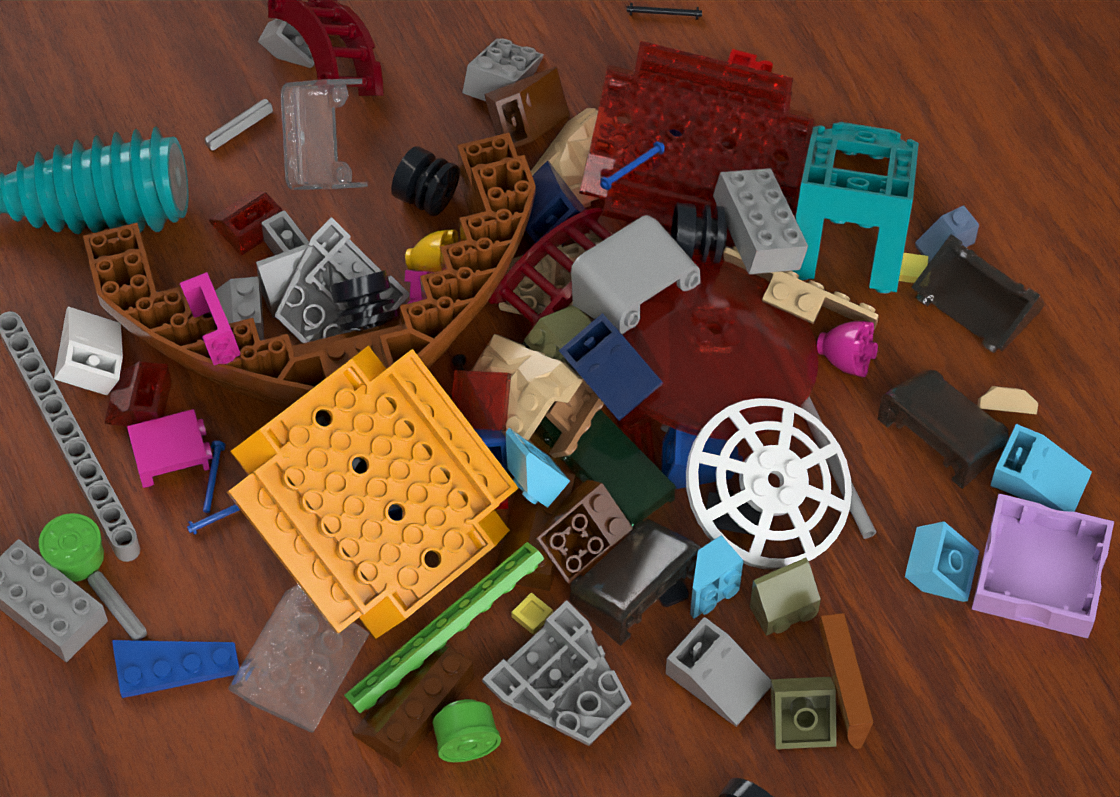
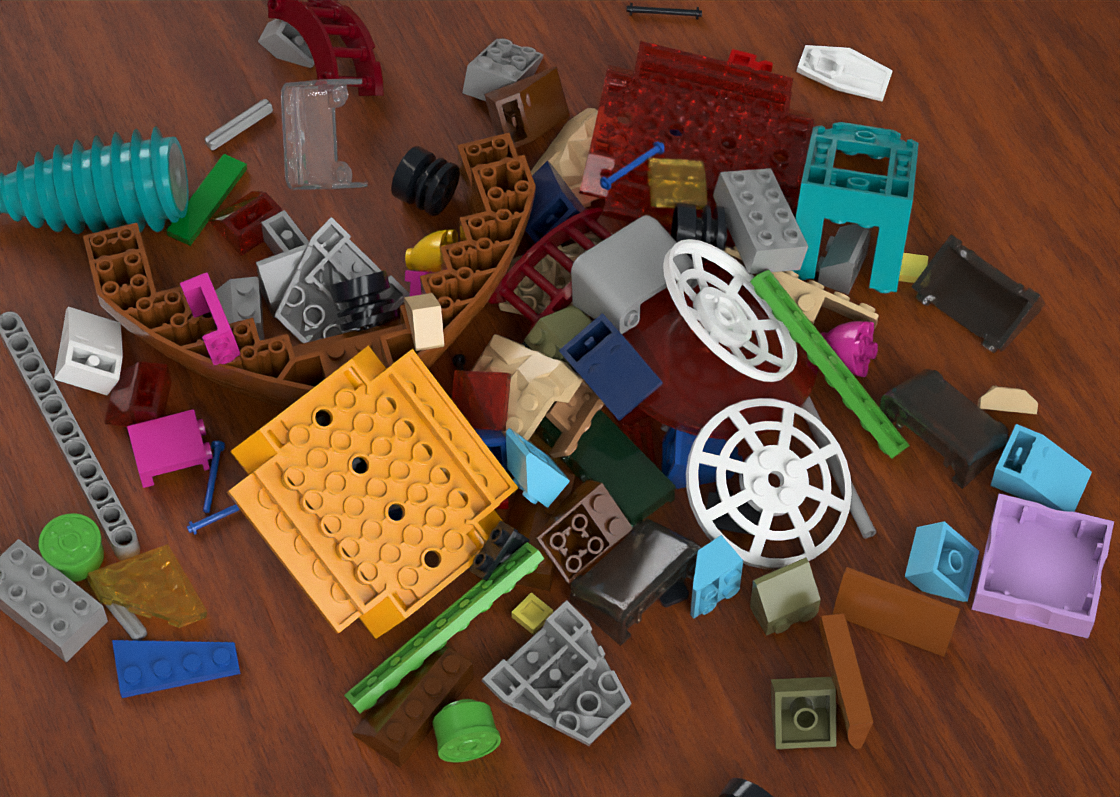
clear slope [228,584,370,733] -> none
light grey slope [666,617,771,727] -> none
sand blue slope [915,205,979,265] -> none
none -> clear yellow plate [87,544,207,628]
none -> green tile [166,154,247,246]
none -> slope [404,293,444,351]
none -> black bracket [469,521,530,581]
none -> clear yellow slope [648,158,707,209]
none -> white dish [663,239,797,382]
none -> bright green plate [750,270,910,459]
none -> white piece [796,45,892,101]
none -> light grey slope [816,223,872,295]
none -> dark orange slope [832,567,960,657]

